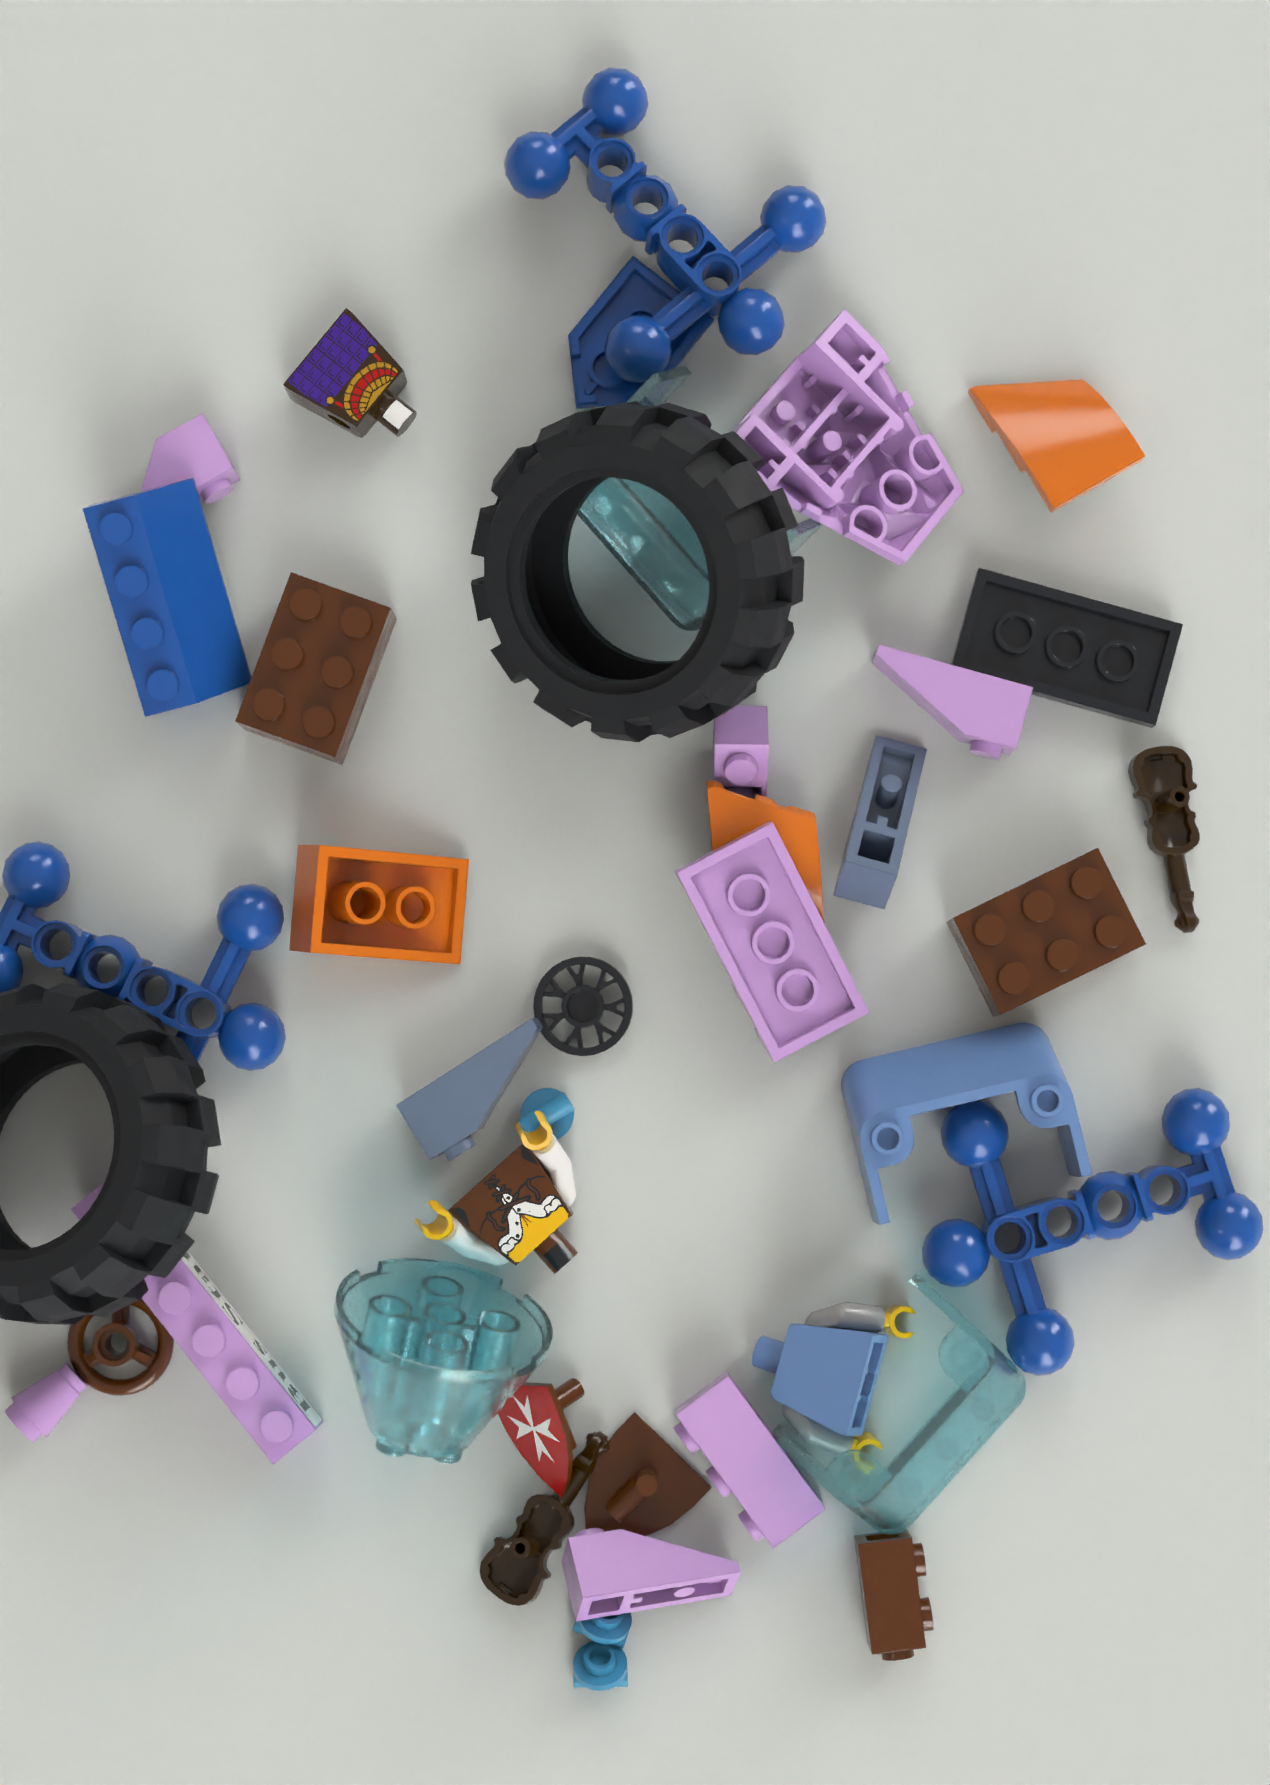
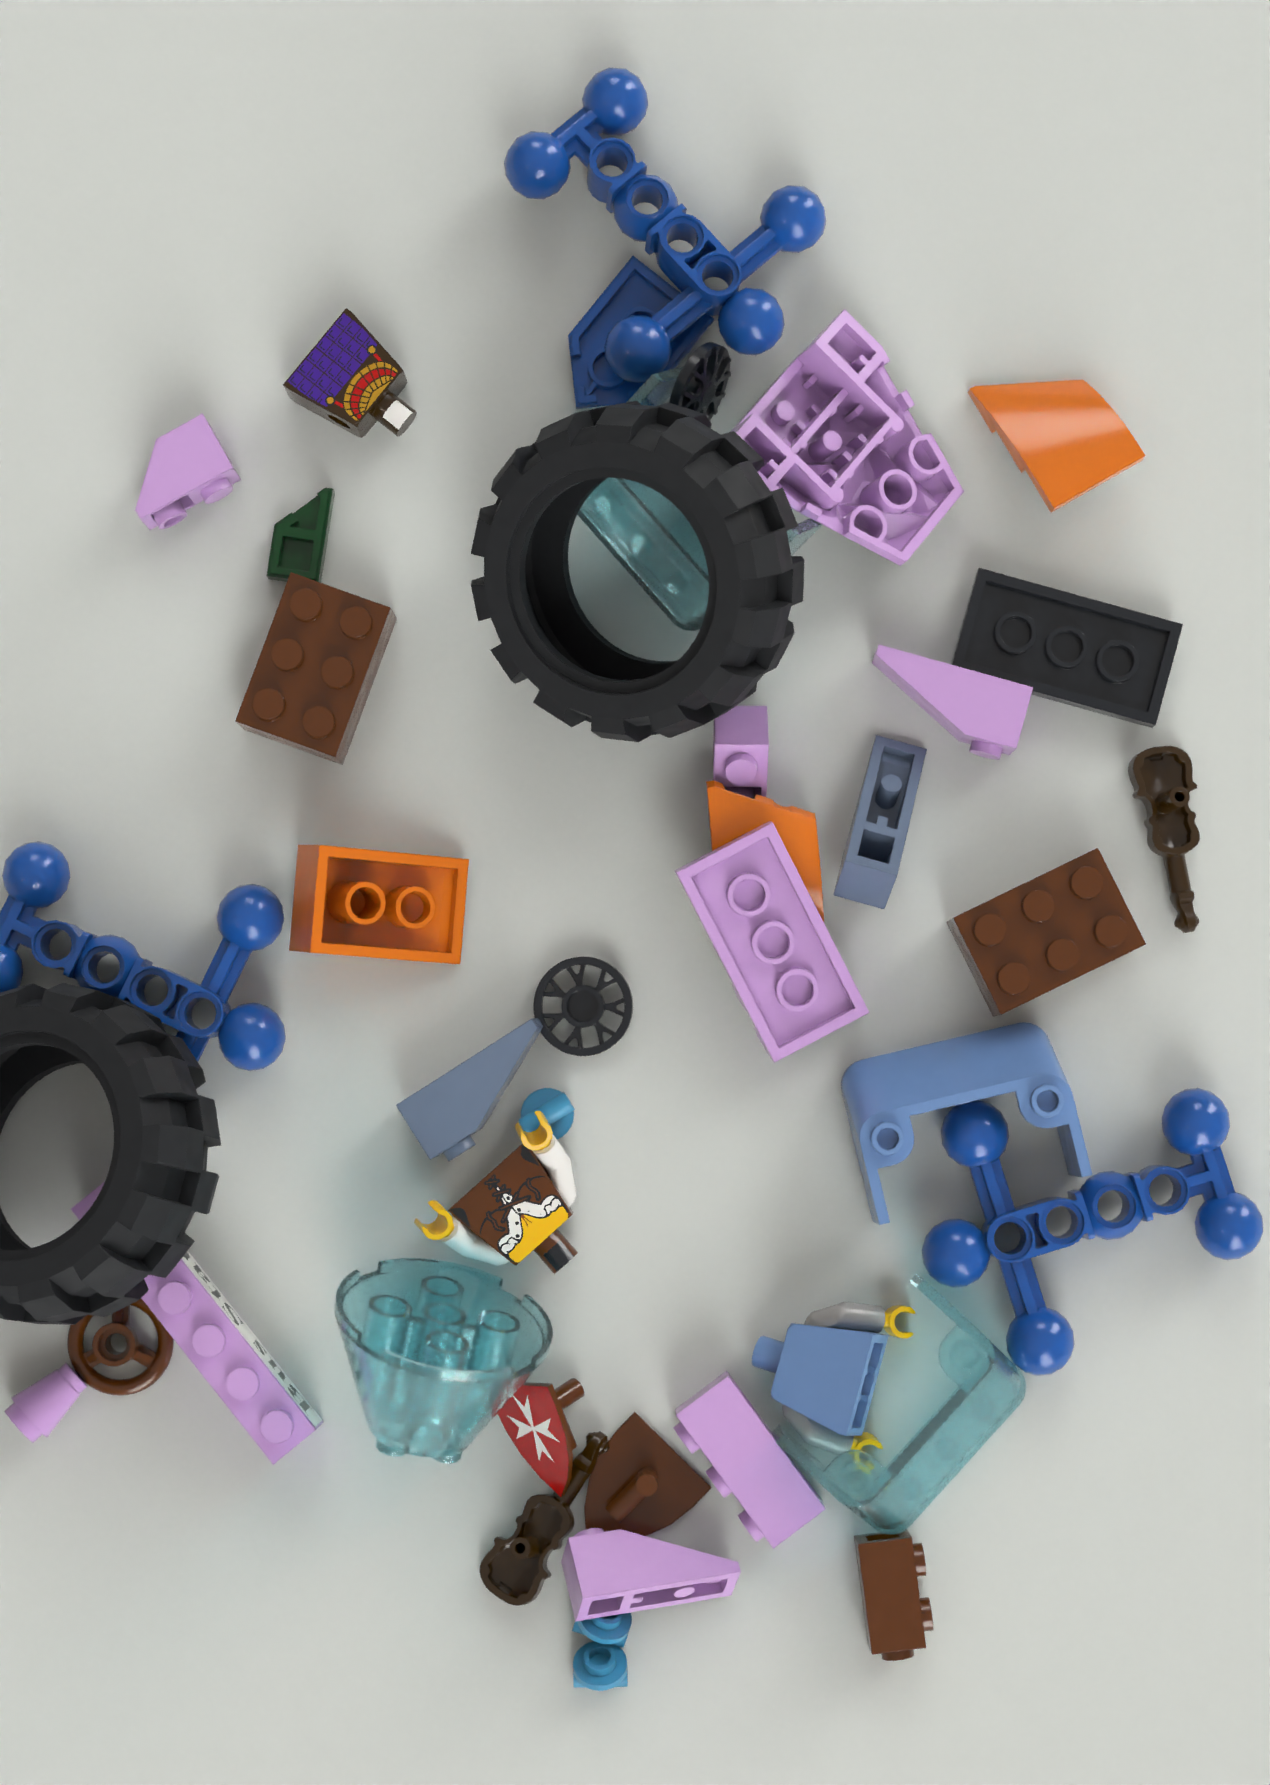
blue slope [83,477,252,717] -> none
none -> dark green tile [266,488,335,583]
none -> black wheel [669,342,731,420]

